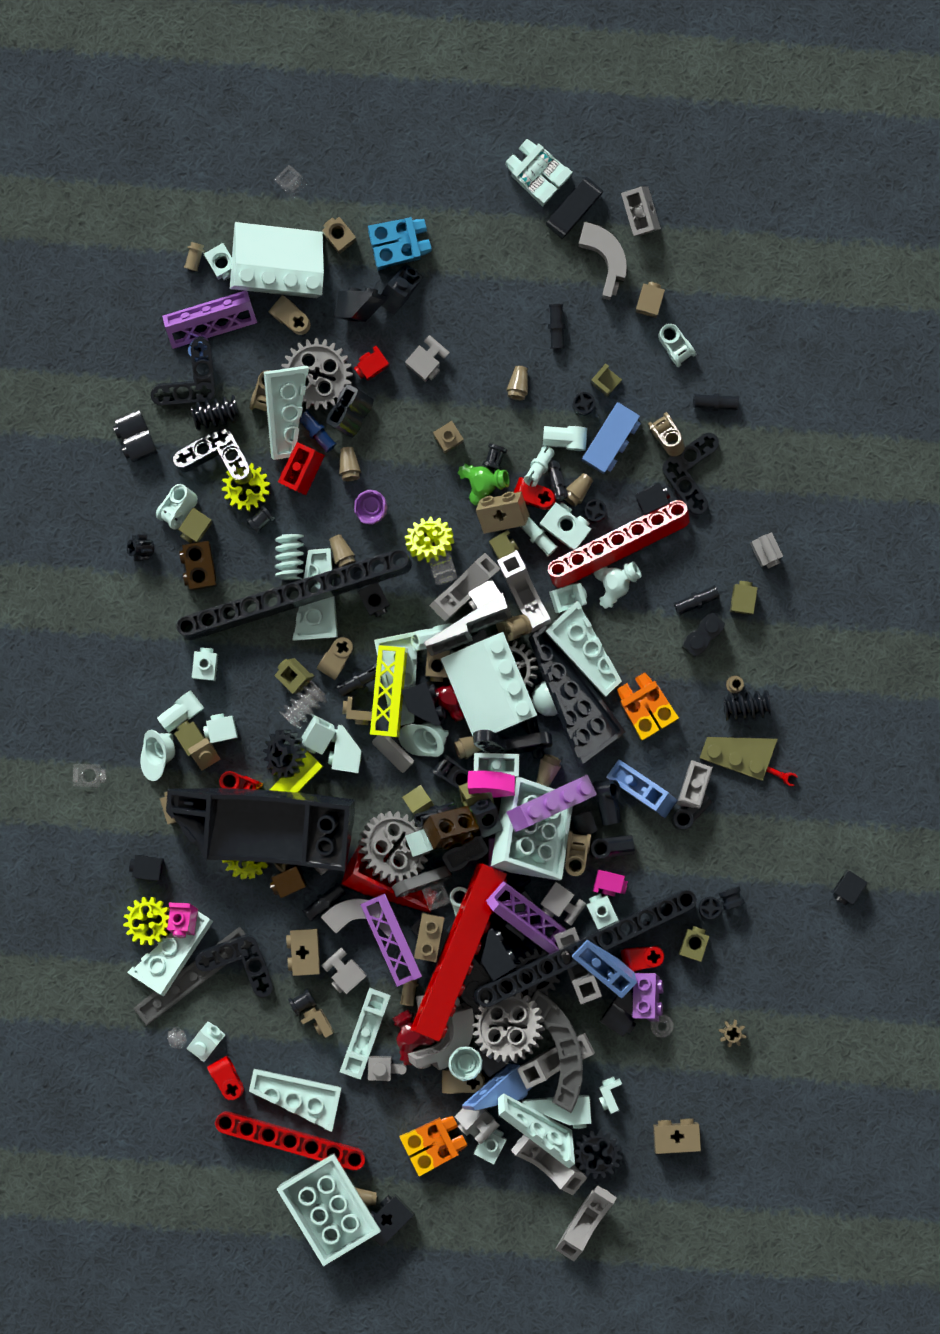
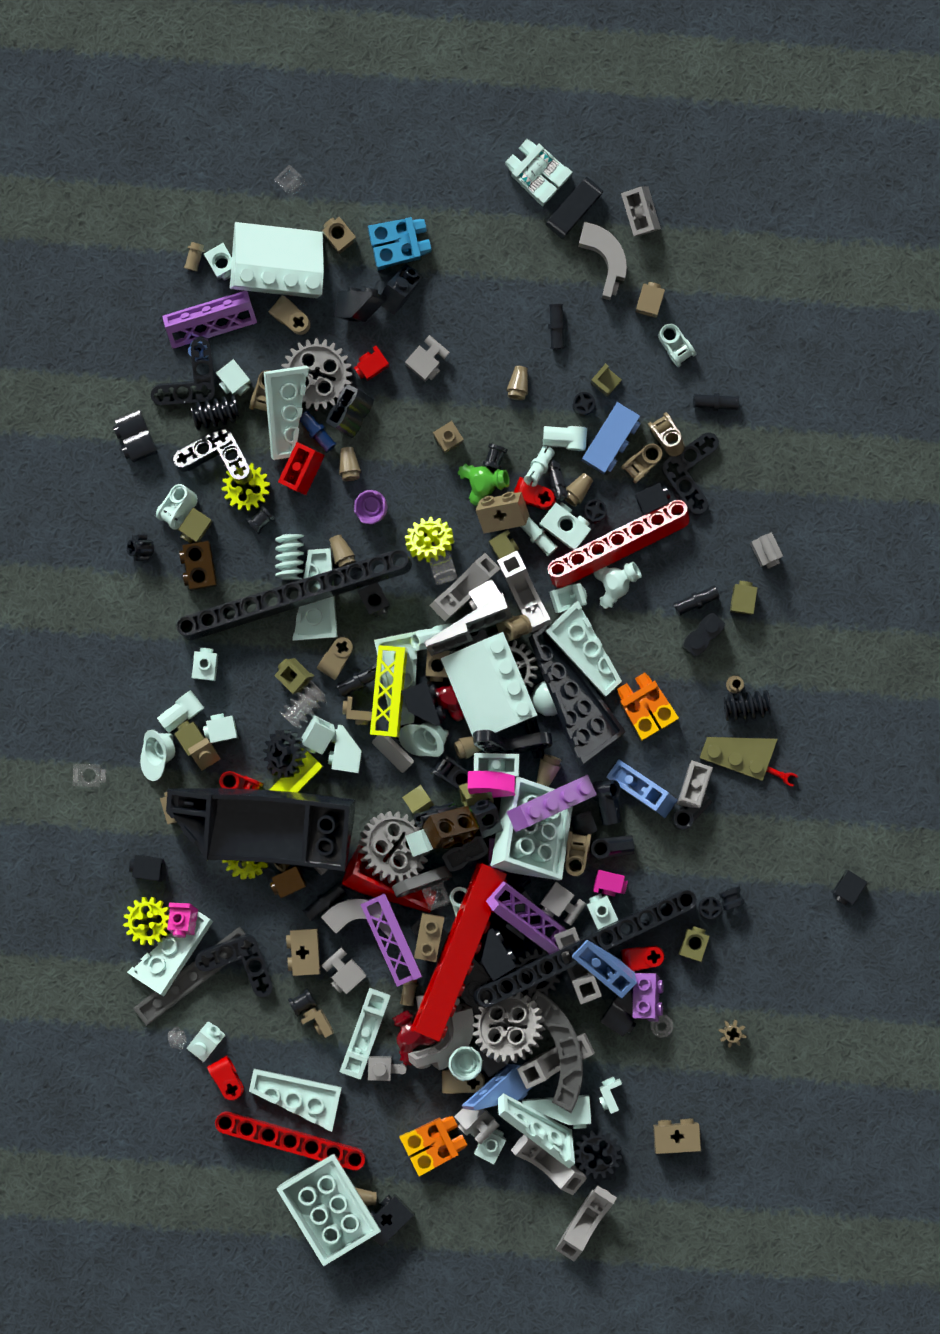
none -> light aqua brick [216,359,251,396]
none -> dark tan piece [621,444,662,484]

